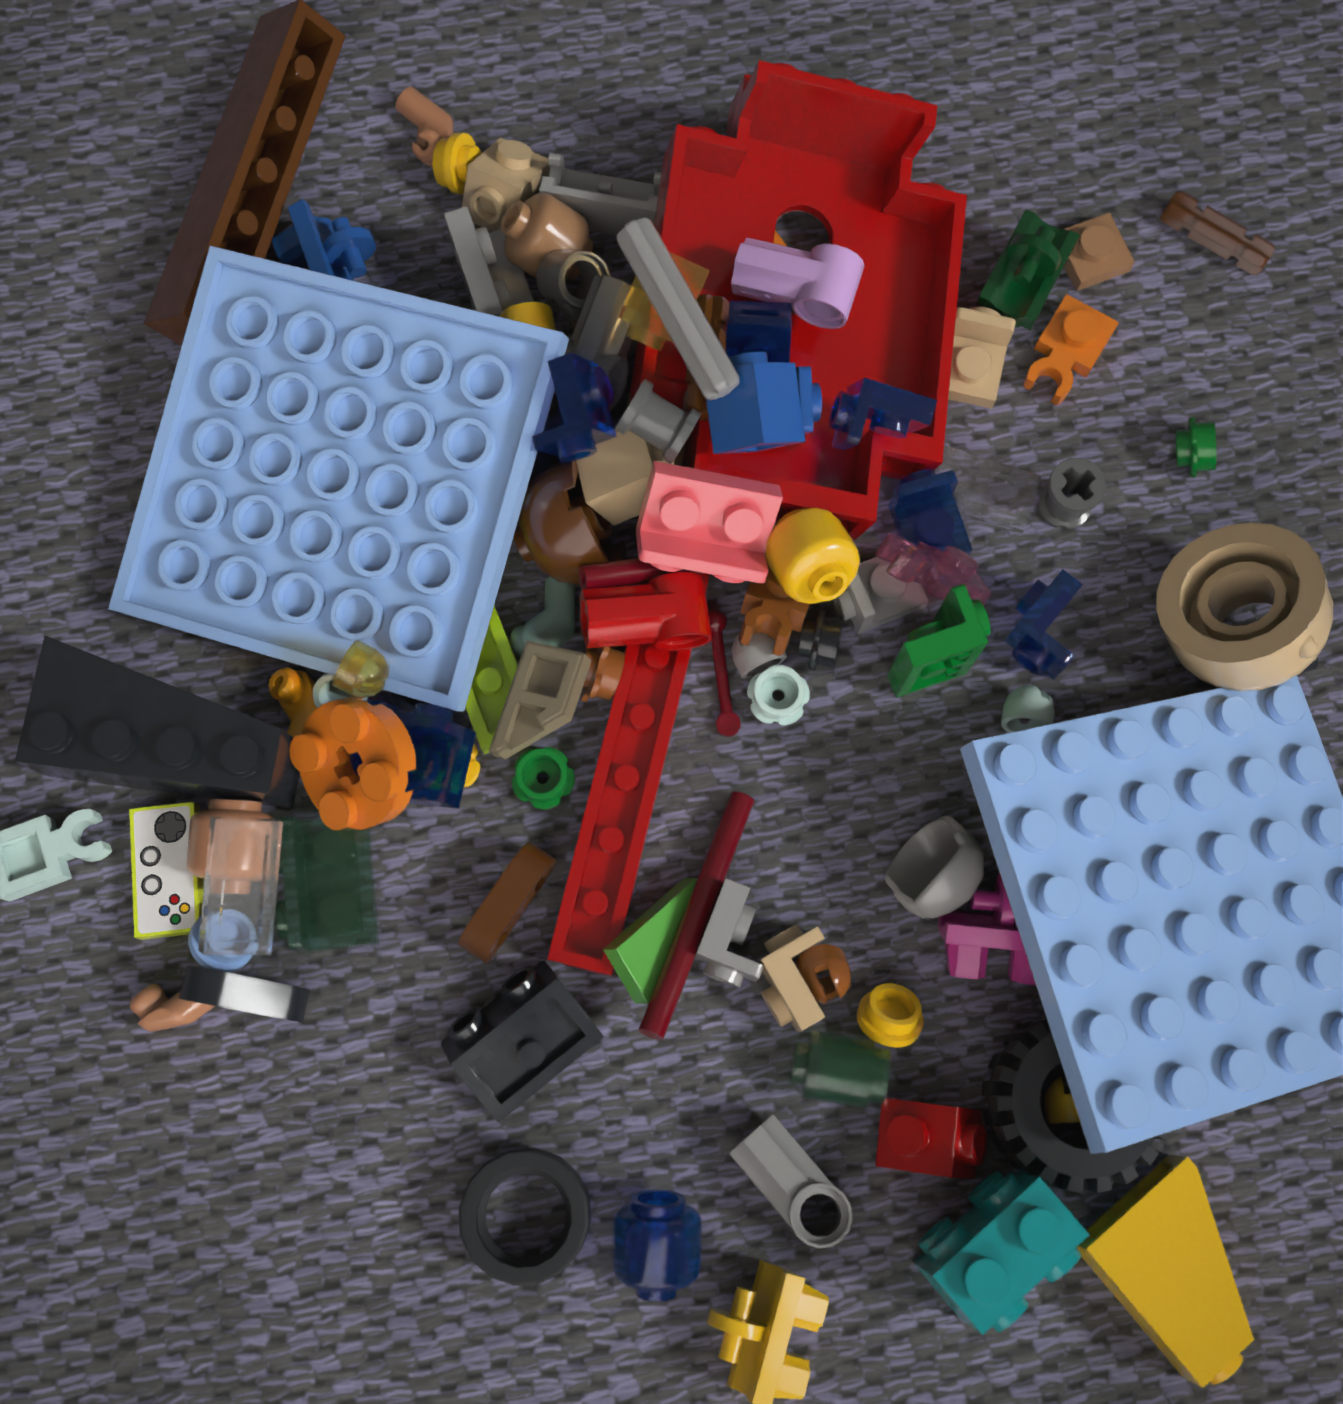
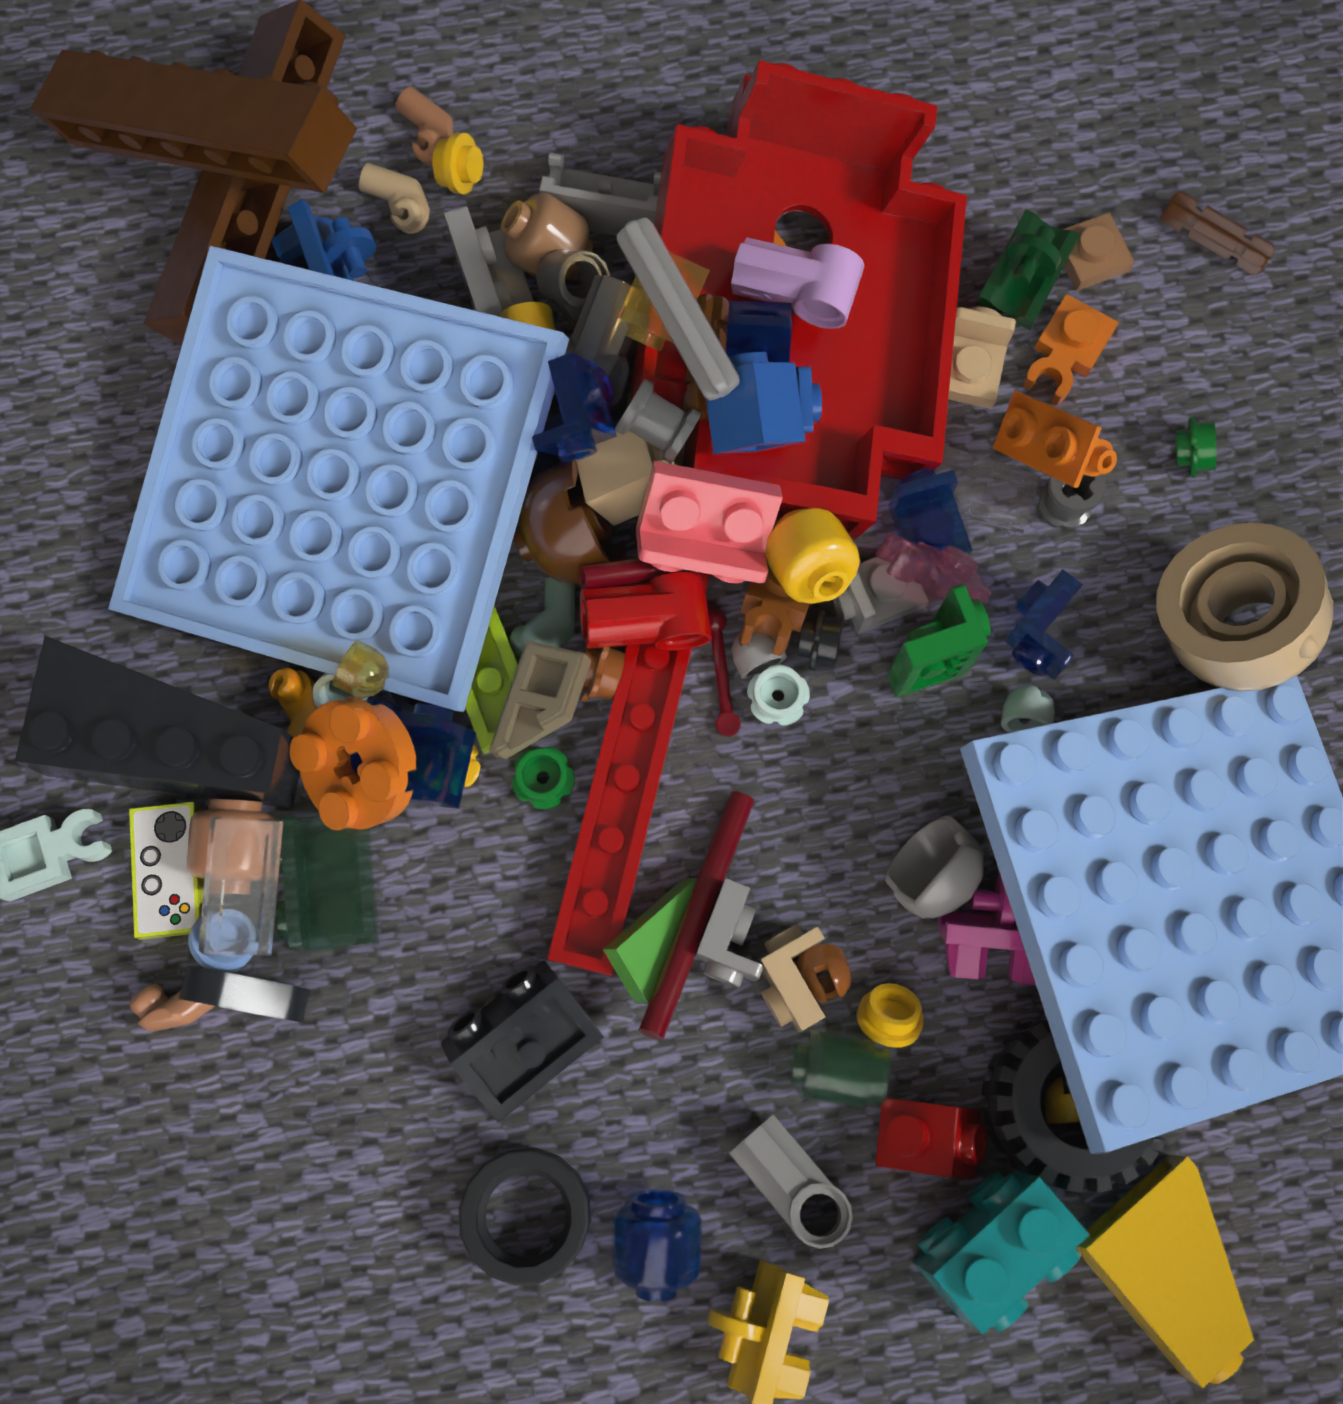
reddish brown beam [458,842,557,963] -> none
tan bracket [462,137,550,232] -> none
clear blue bracket [828,377,937,450] -> none
none -> reddish brown brick [30,49,357,193]
none -> tan arm [359,163,430,234]
none -> orange hinge [992,390,1117,488]

